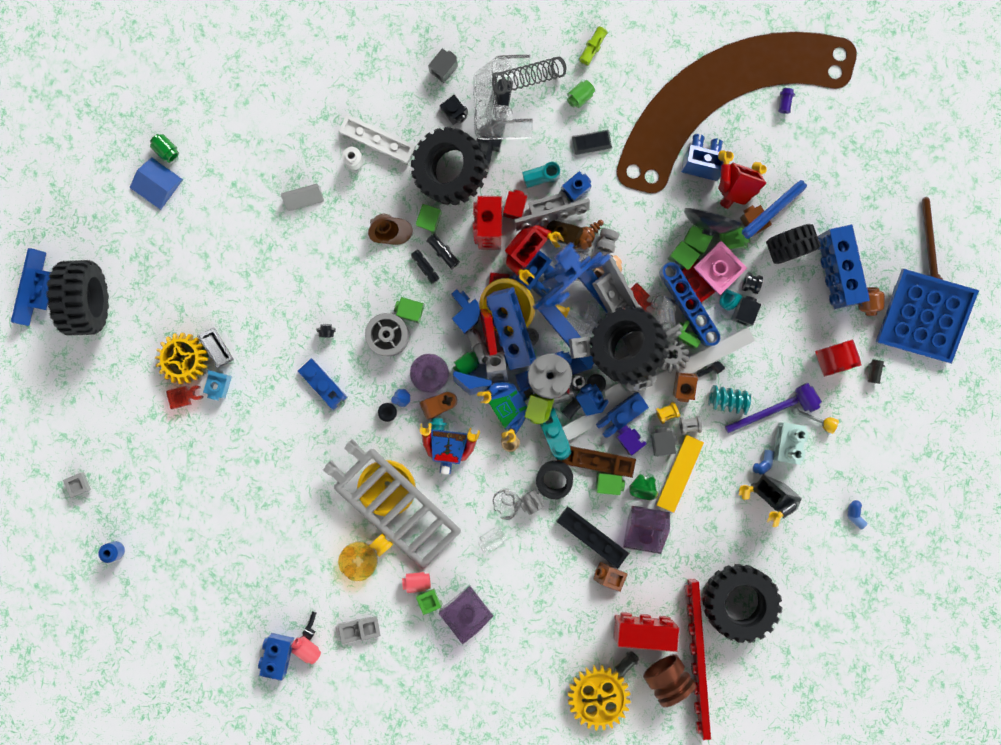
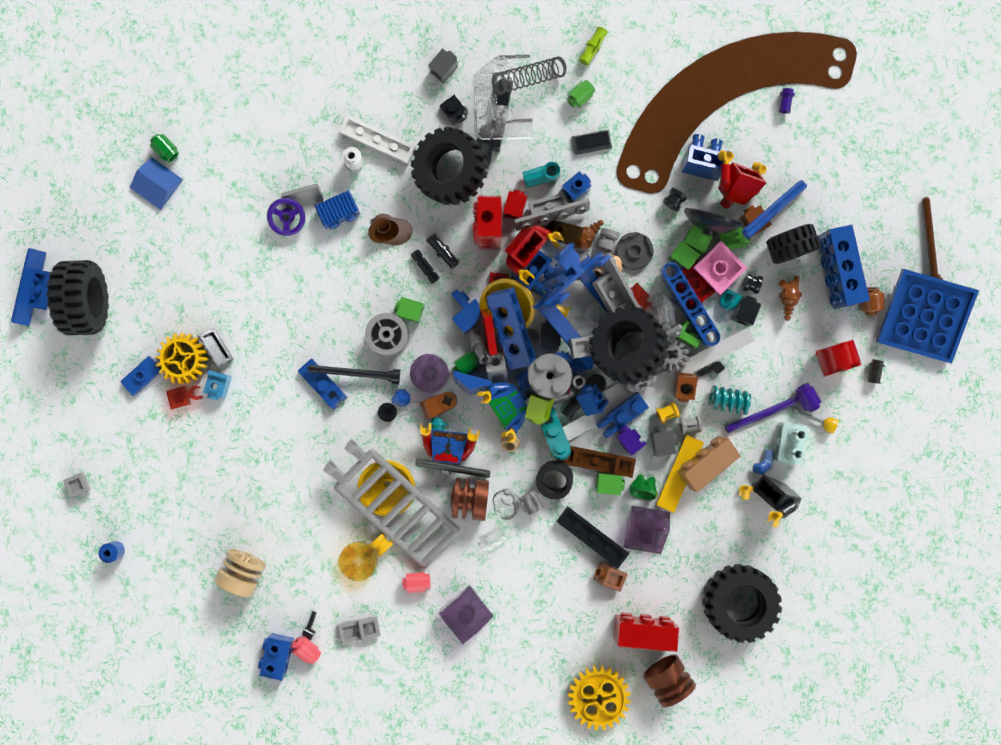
black plate [316,324,336,338] -> none
bright green panel [416,204,442,234] -> none
bright green panel [416,588,443,615] -> none
pearl dark grey pin [615,651,640,676] -> none
red plate [685,579,711,740] -> none
arm [848,500,868,530] -> none
none -> blue plate [120,356,161,396]
none -> tan wheel [214,549,266,597]
none -> dark purple piece [267,198,305,236]
none -> black piece [307,365,401,385]
none -> blue brick [314,190,361,230]
none -> pearl dark grey bar [415,458,491,478]
none -> copper wheel [450,477,489,521]
none -> black brick [541,320,561,348]
none -> dark grey tile [615,232,654,270]
none -> black wheel [663,188,687,212]
none -> medium nougat brick [677,436,741,492]
none -> dark orange piece [778,276,802,321]

